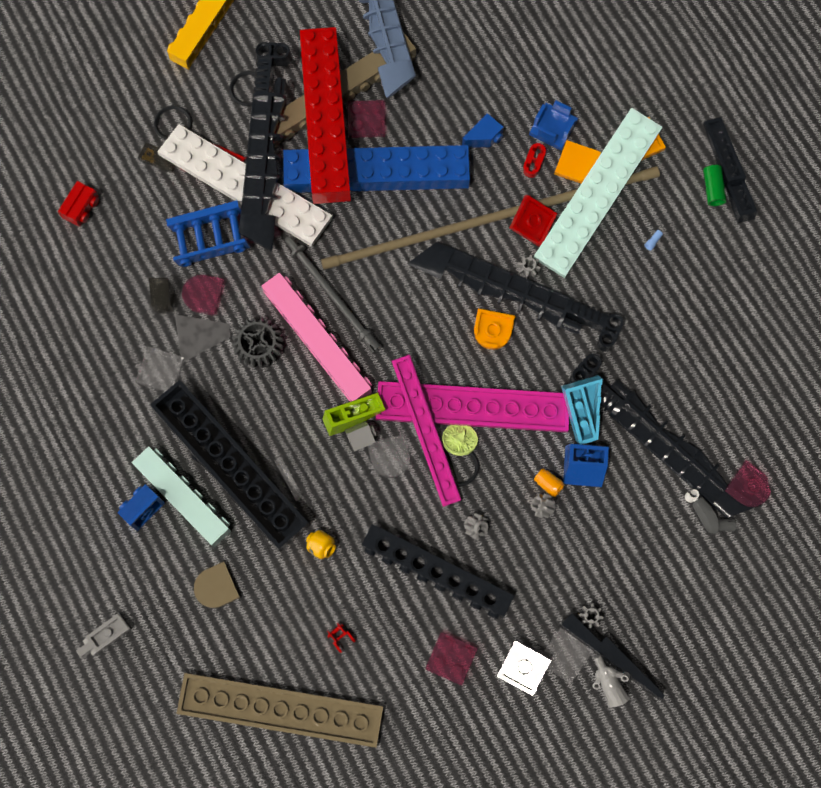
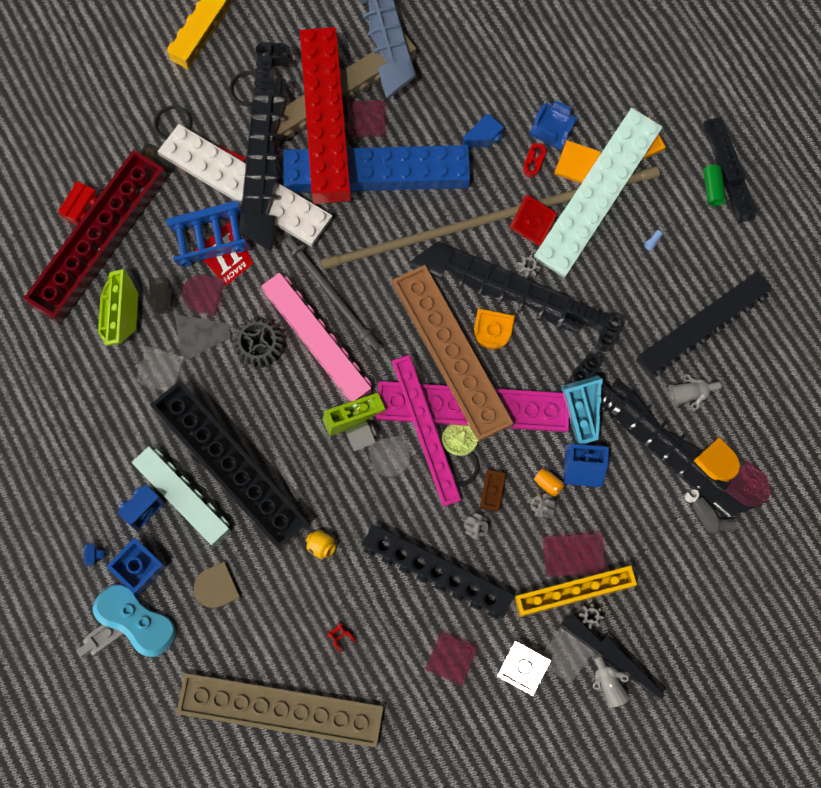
none -> dark red brick [23,150,167,325]
none -> blue tile [84,544,104,567]
none -> medium azure plate [93,584,176,657]
none -> lime wedge [98,269,138,346]
none -> blue brick [106,537,166,596]
none -> red sticker [194,221,253,286]
none -> medium nougat plate [392,265,513,442]
none -> reddish brown plate [479,470,506,512]
none -> yellow brick [514,566,637,618]
none -> clear pink plate [542,534,605,577]
none -> black brick [636,271,772,378]
none -> light grey piece [668,374,721,411]
none -> light orange tile [694,437,740,482]

